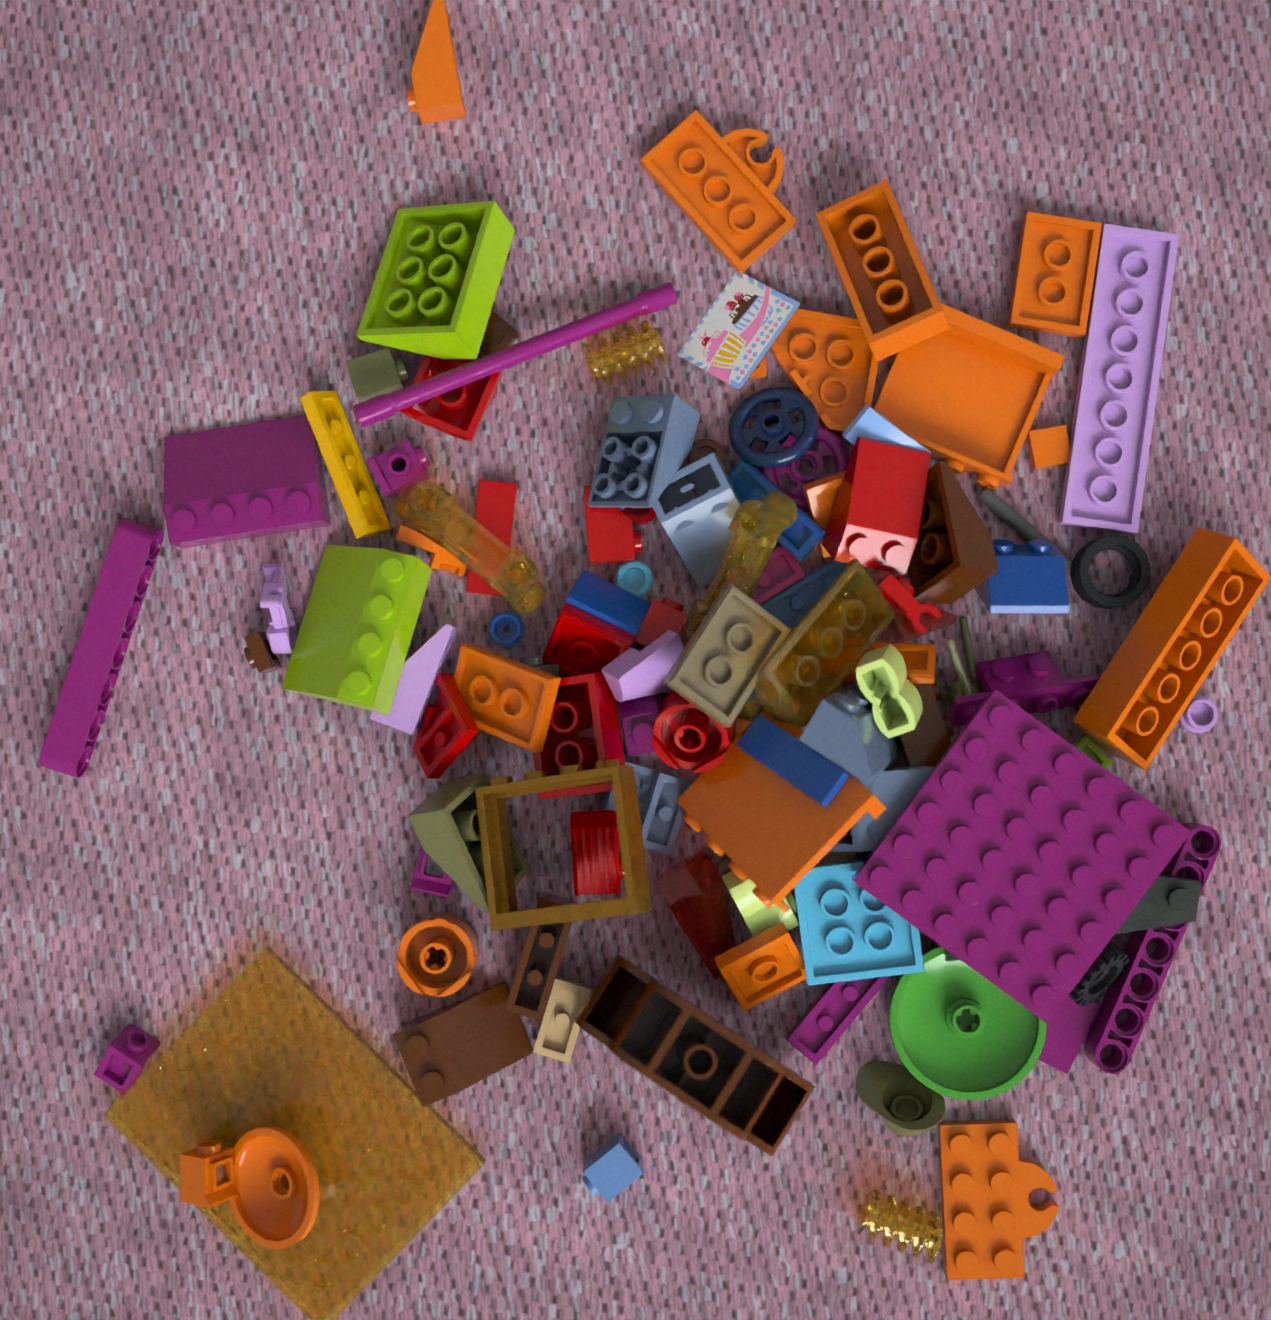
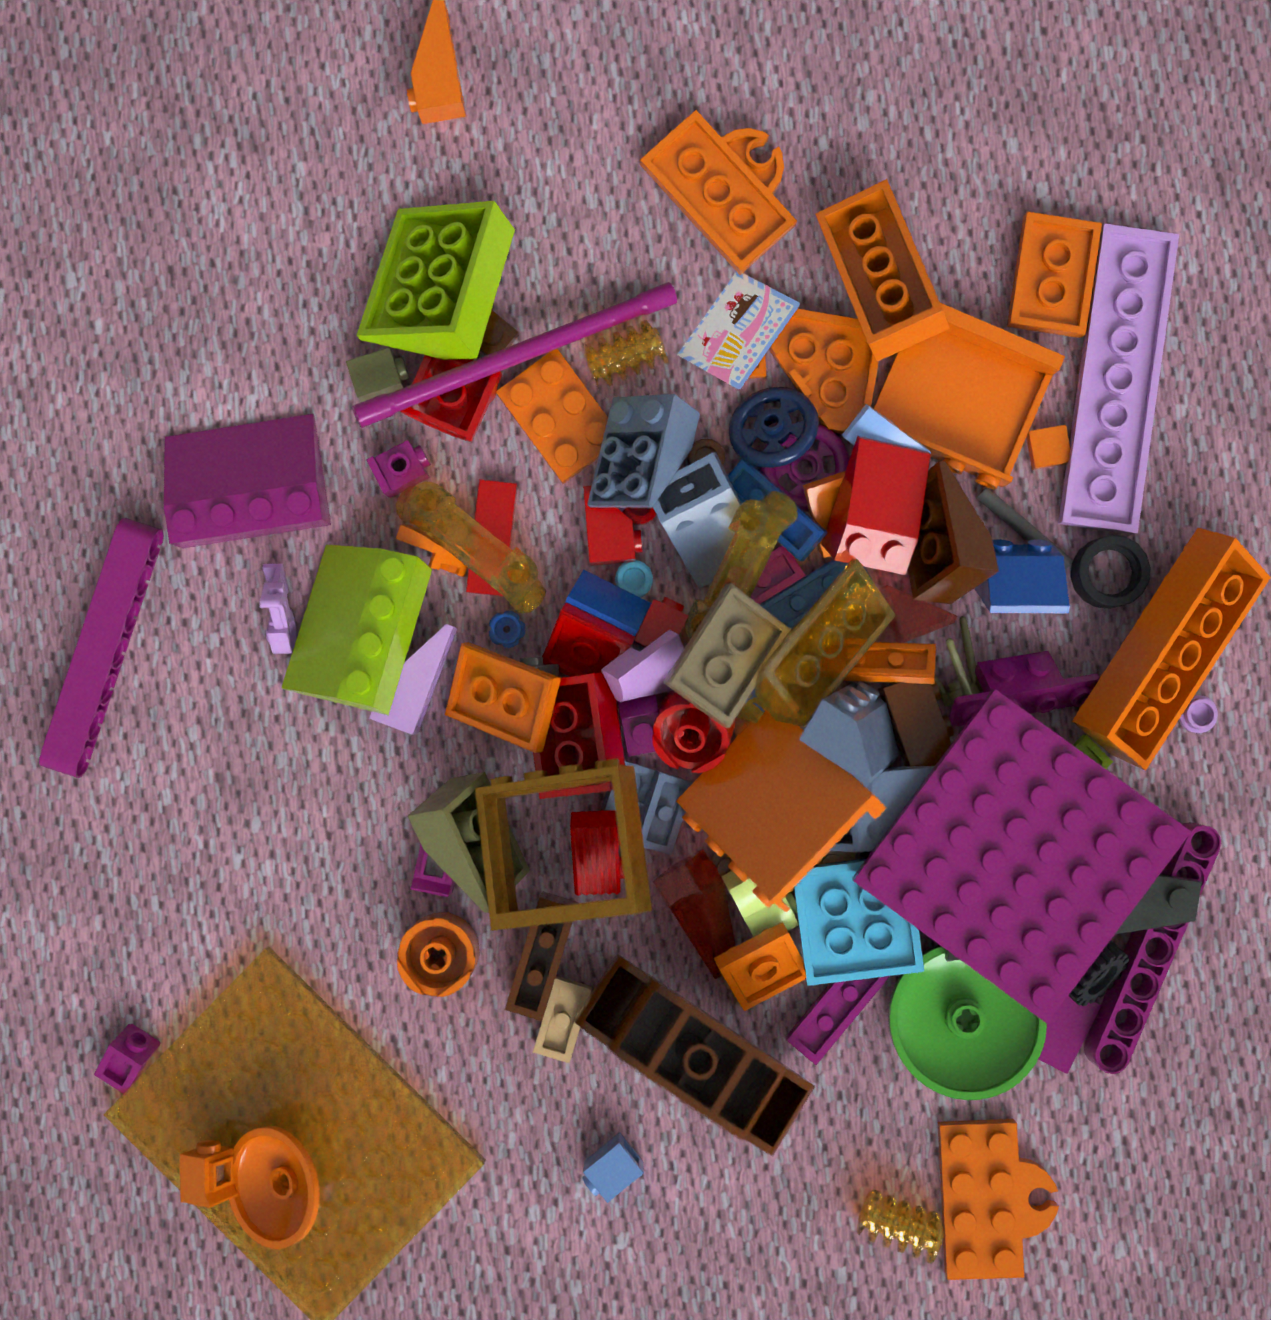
reddish brown plate [244,631,281,673] -> none
yellow plate [300,390,391,539] -> none
reddish brown slope [393,981,533,1107] -> none
red wing [413,673,479,779] -> none
blue tile [736,714,850,808] -> none
yellowish green brick [856,644,923,738] -> none
olive piece [856,1060,945,1137] -> none
red plate [873,573,941,634] -> none
none -> orange plate [496,349,608,484]

